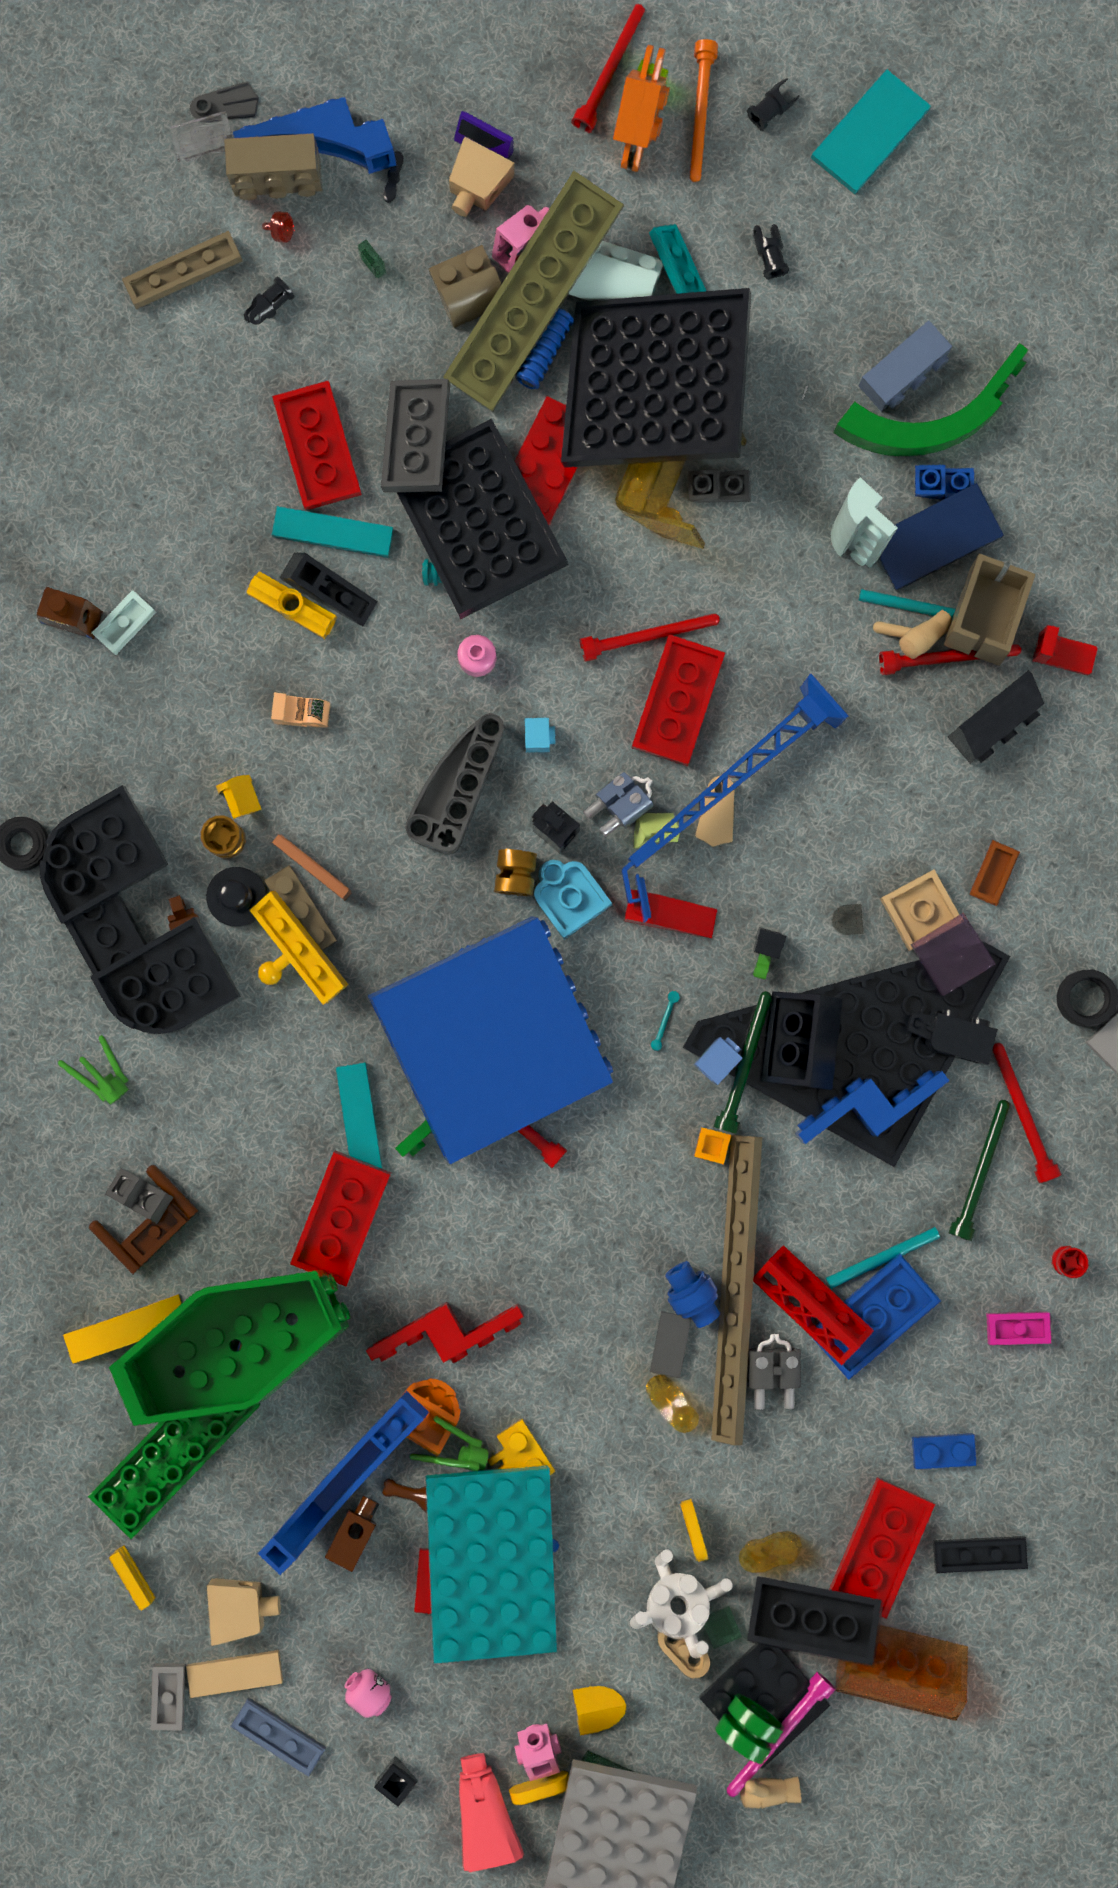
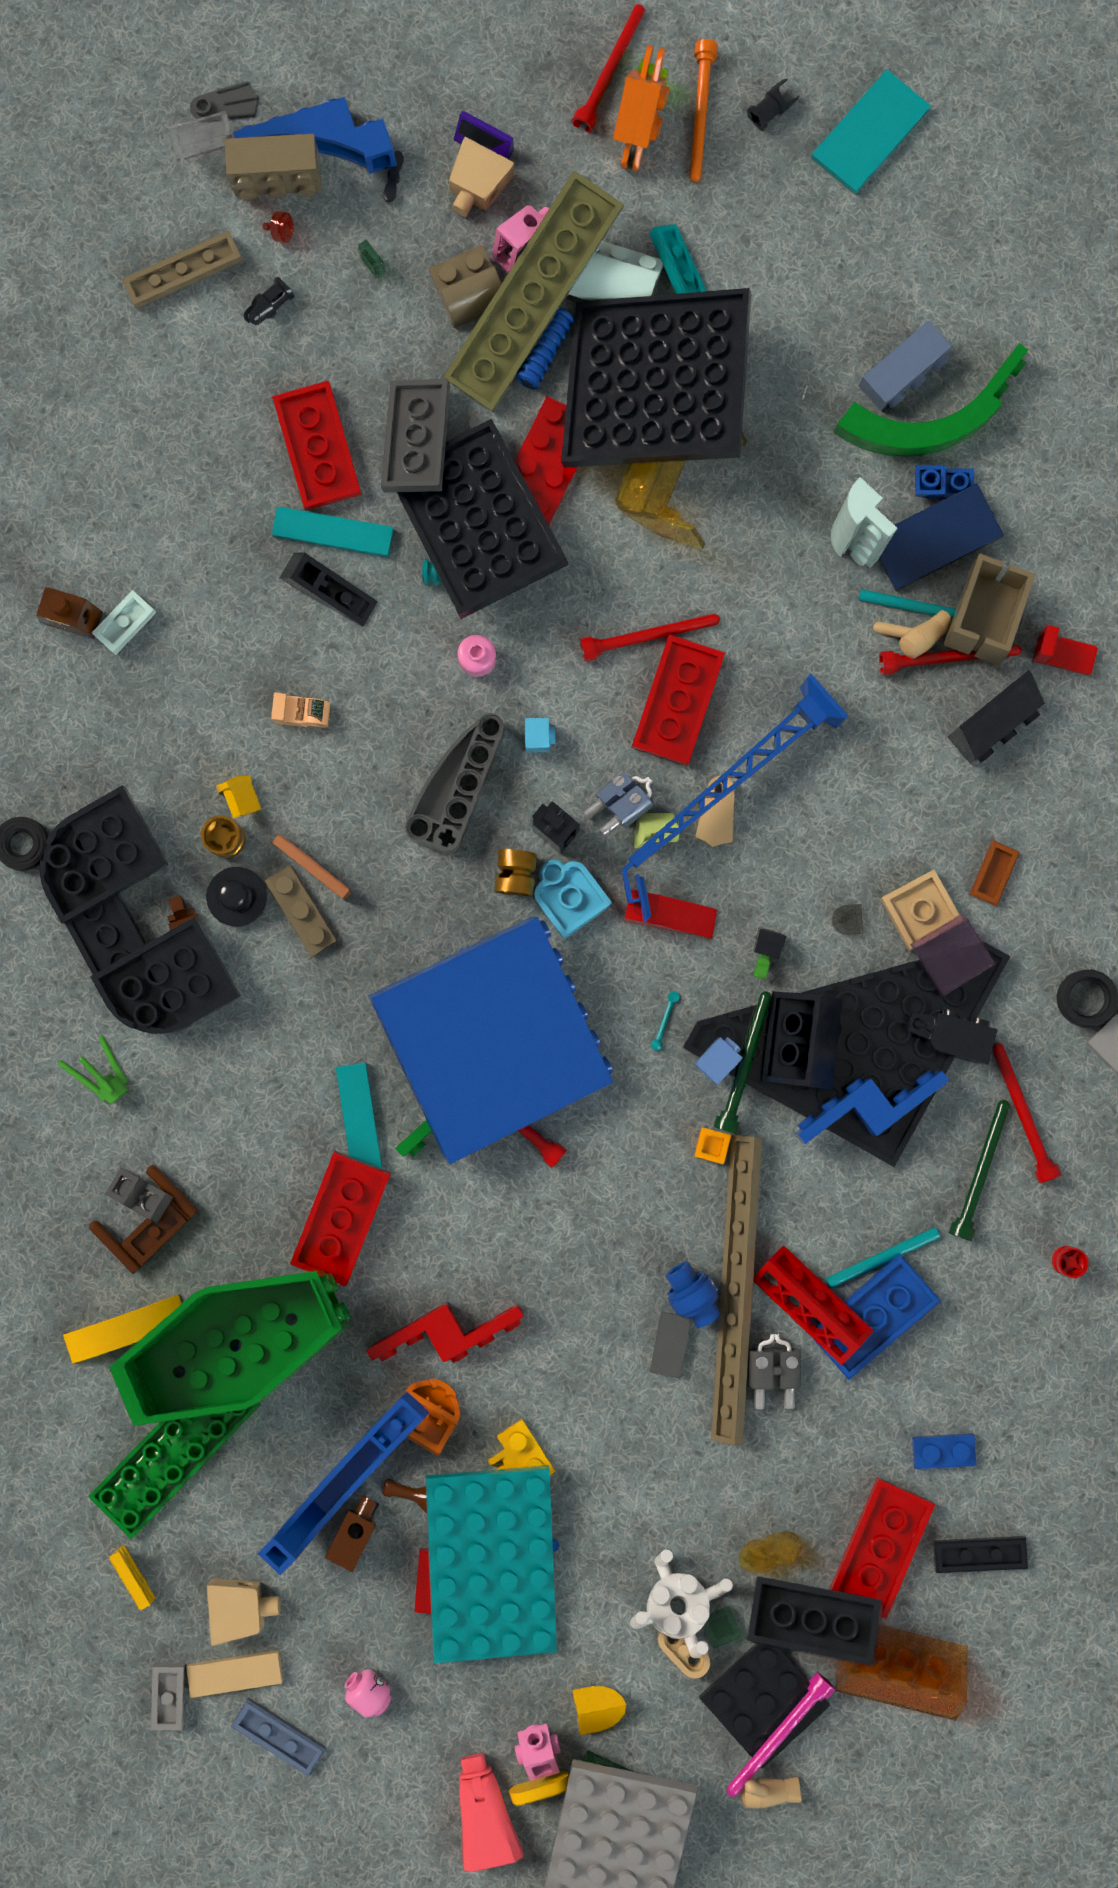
yellow piece [246,571,337,639] -> none
yellow plate [250,890,349,1005] -> none
black slope [374,1756,418,1807] -> none
bright green plant [409,1416,488,1471] -> none
clear yellow piece [646,1375,699,1433] -> none
yellow tile [680,1499,709,1562] -> none
dark grey slope [688,469,751,503] -> none
green wheel [715,1693,784,1764] -> none
black piece [753,224,789,280] -> none
dark pink plate [986,1311,1051,1345] -> none

